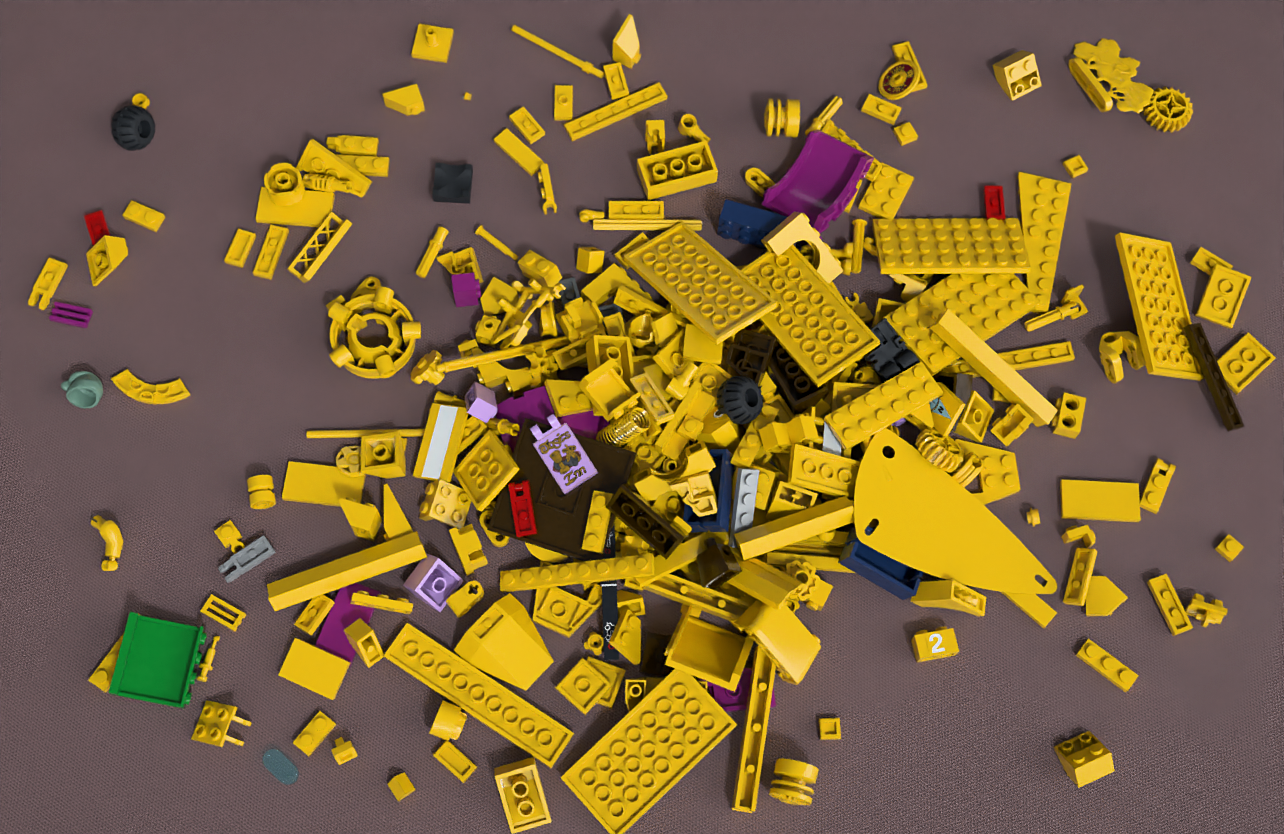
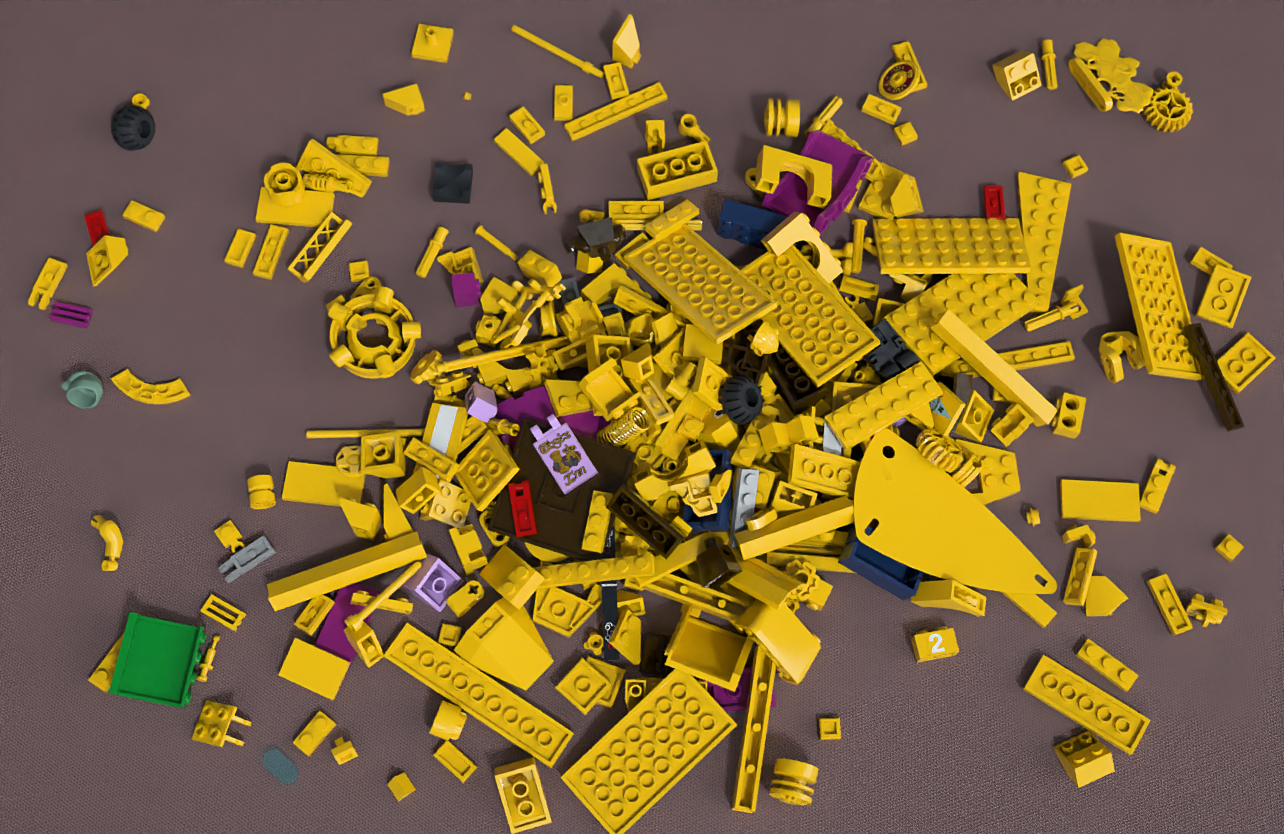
none -> yellow piece [345,561,422,632]
none -> yellow tile [349,260,370,282]
none -> yellow brick [396,467,440,514]
none -> yellow tile [403,437,460,482]
none -> yellow hinge [429,371,471,398]
none -> yellow tile [438,623,463,647]
none -> yellow slope [479,544,545,610]
none -> yellow piece [492,384,513,400]
none -> dark brown torso [564,217,626,261]
none -> yellow slope [621,343,654,381]
none -> yellow plate [644,199,699,240]
none -> yellow plate [692,357,729,411]
none -> yellow plate [709,470,732,503]
none -> yellow beam [745,507,778,530]
none -> yellow helmet [747,321,779,356]
none -> yellow arch [755,145,832,209]
none -> yellow tile [839,275,879,301]
none -> yellow slope [889,174,924,217]
none -> yellow plate [1023,655,1151,755]
none -> yellow axle [1041,39,1058,90]
none -> yellow bush [1161,71,1182,90]

